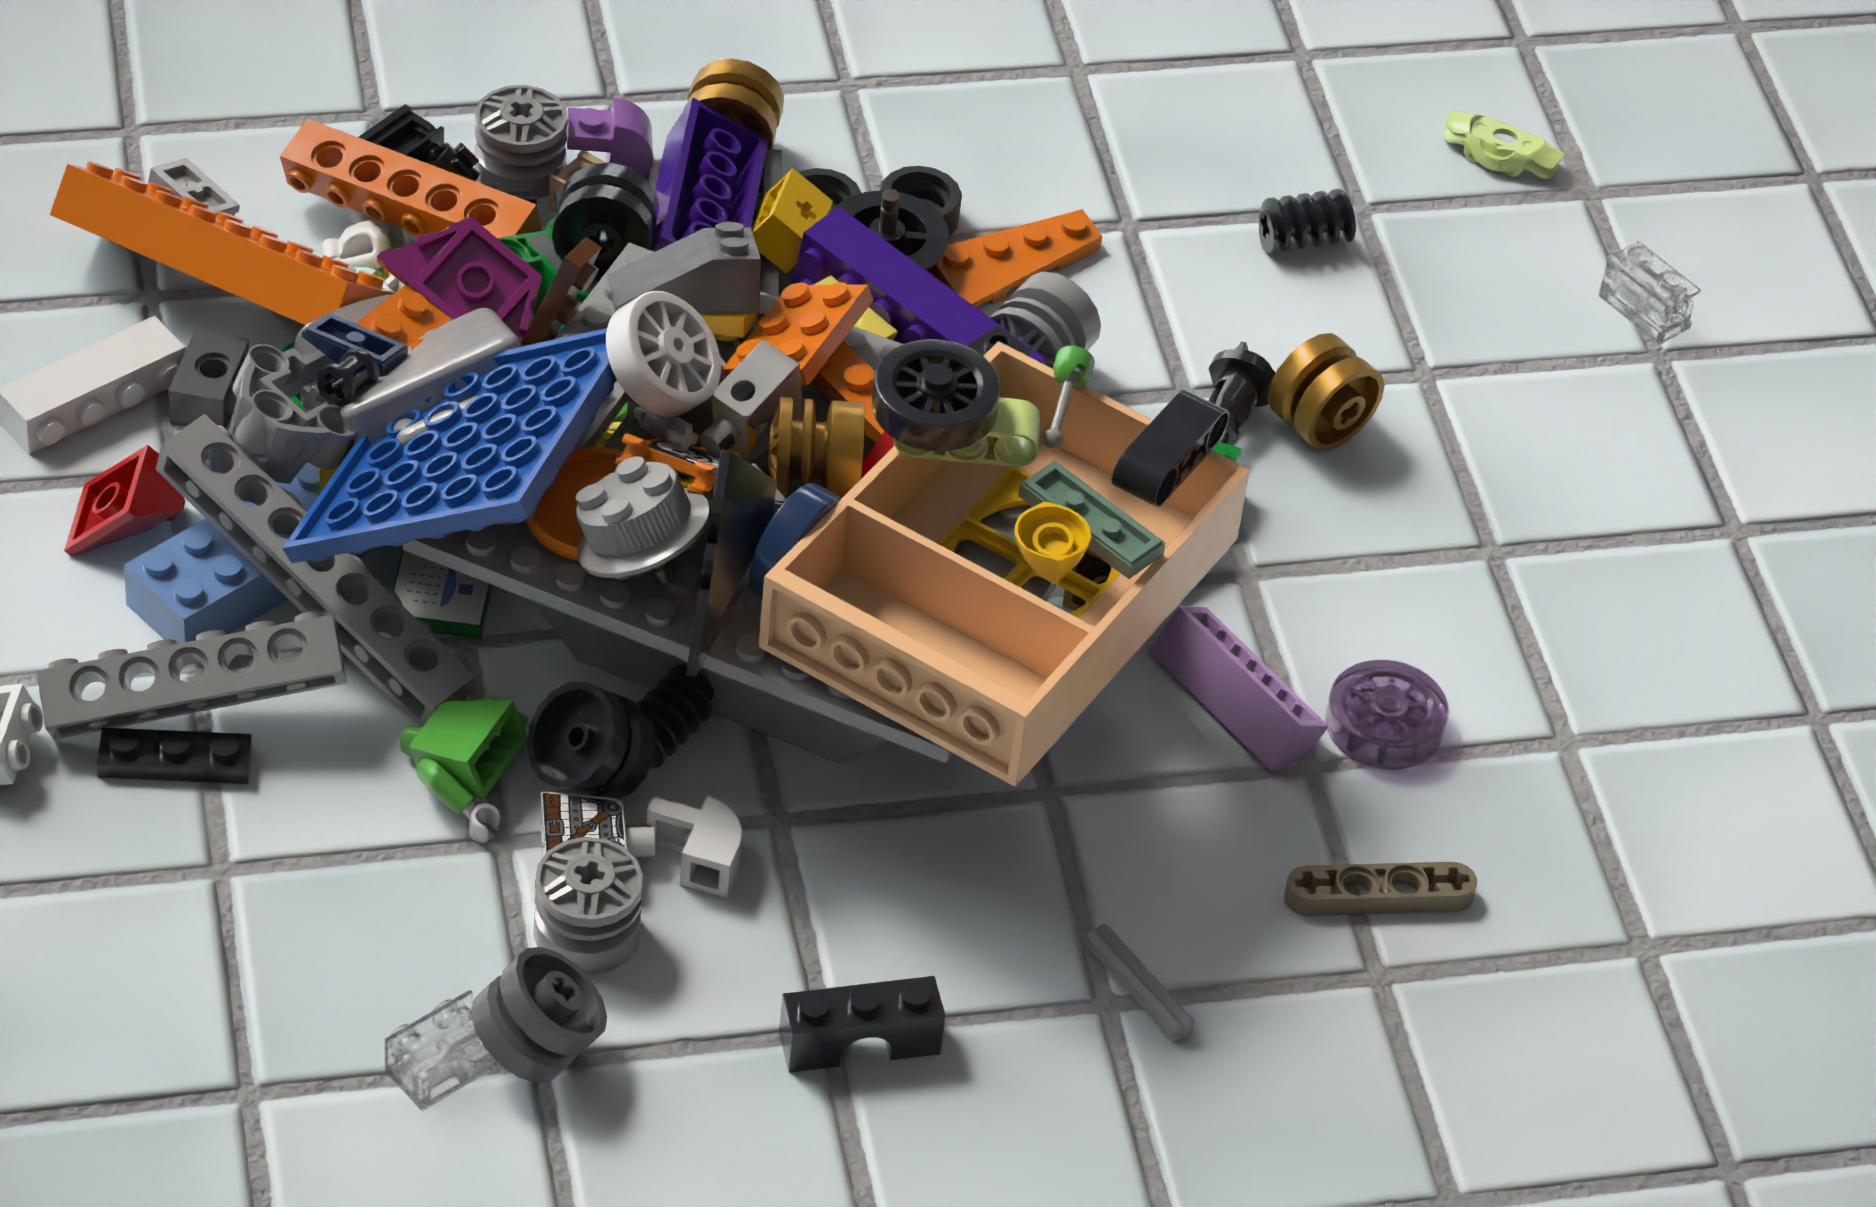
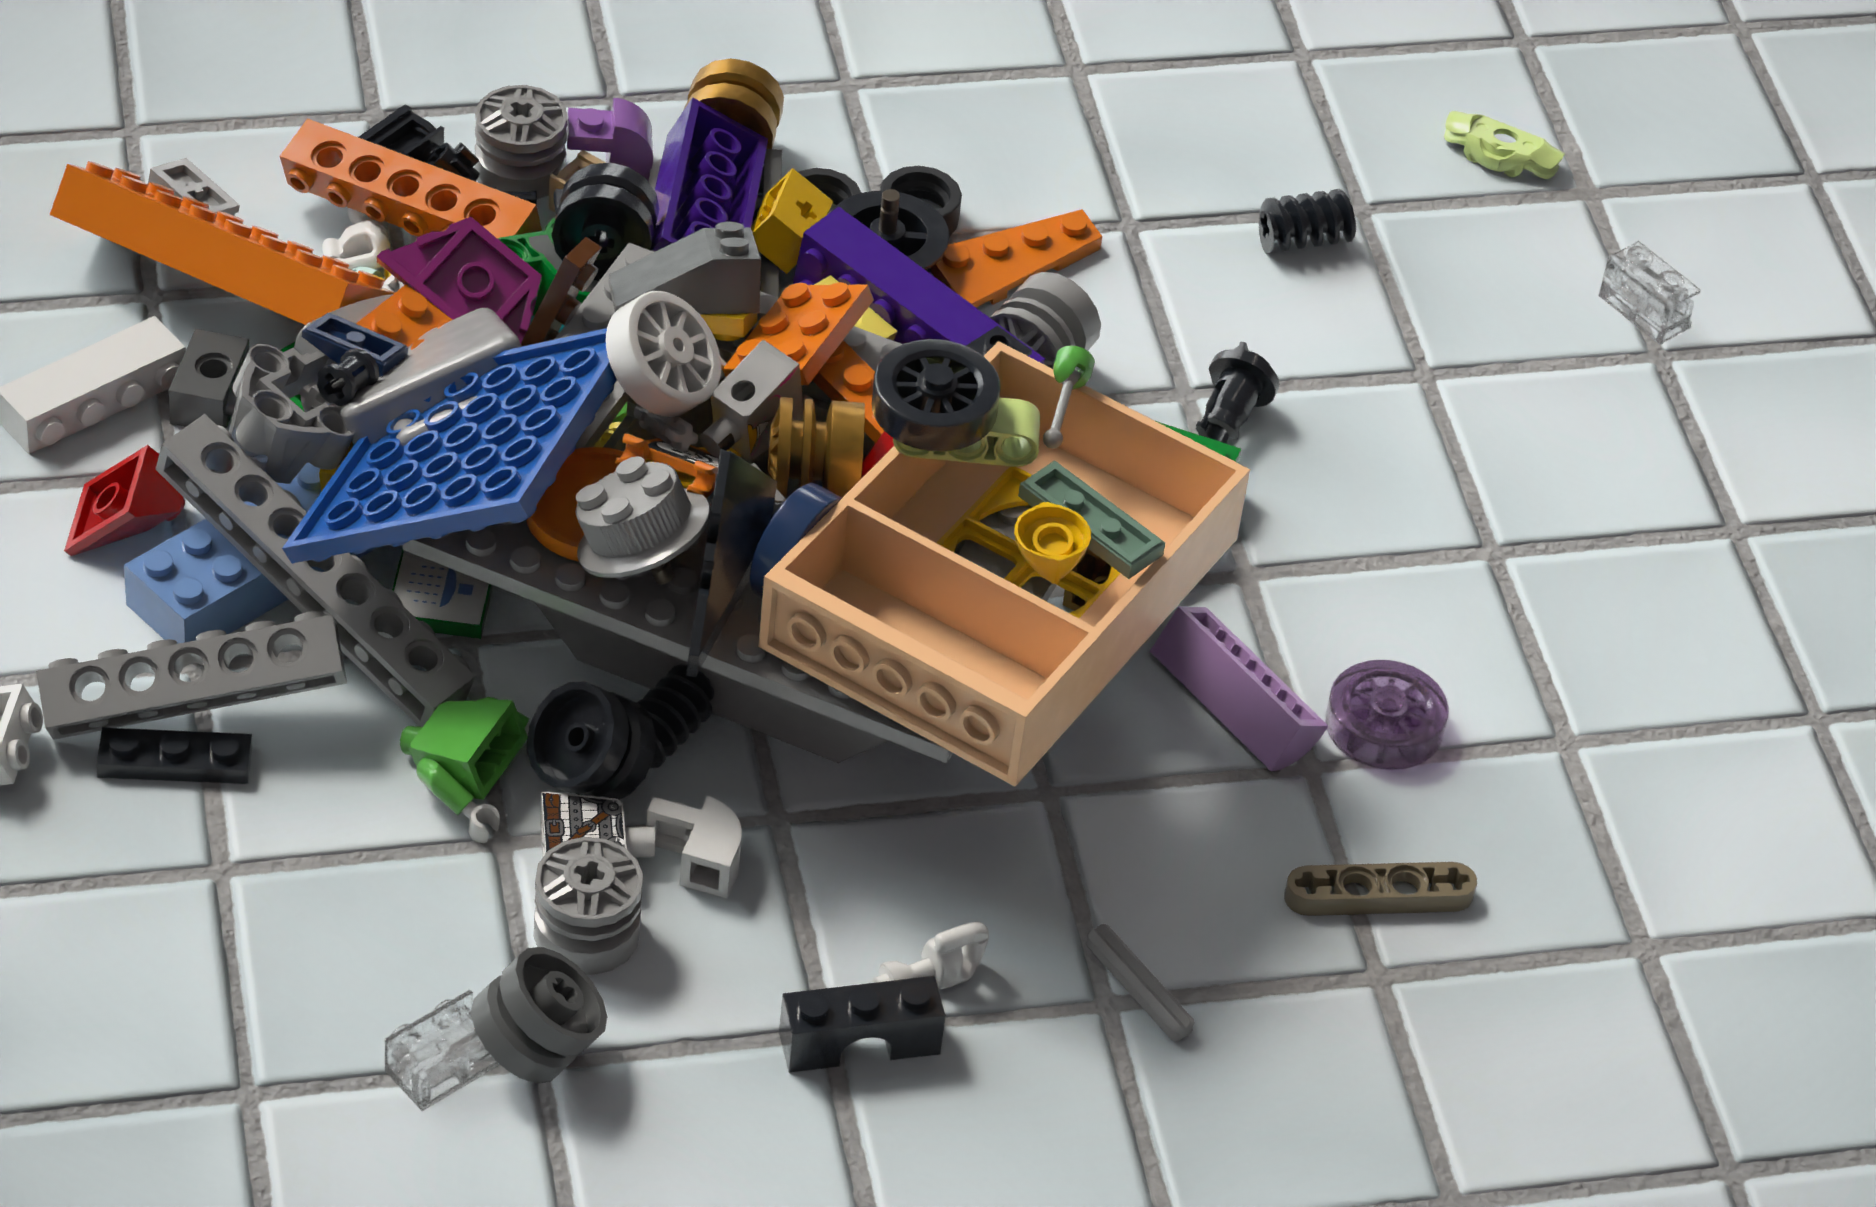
black beam [1112,389,1230,508] -> none
pearl gold wheel [1267,333,1385,451] -> none
none -> white piece [873,922,989,989]

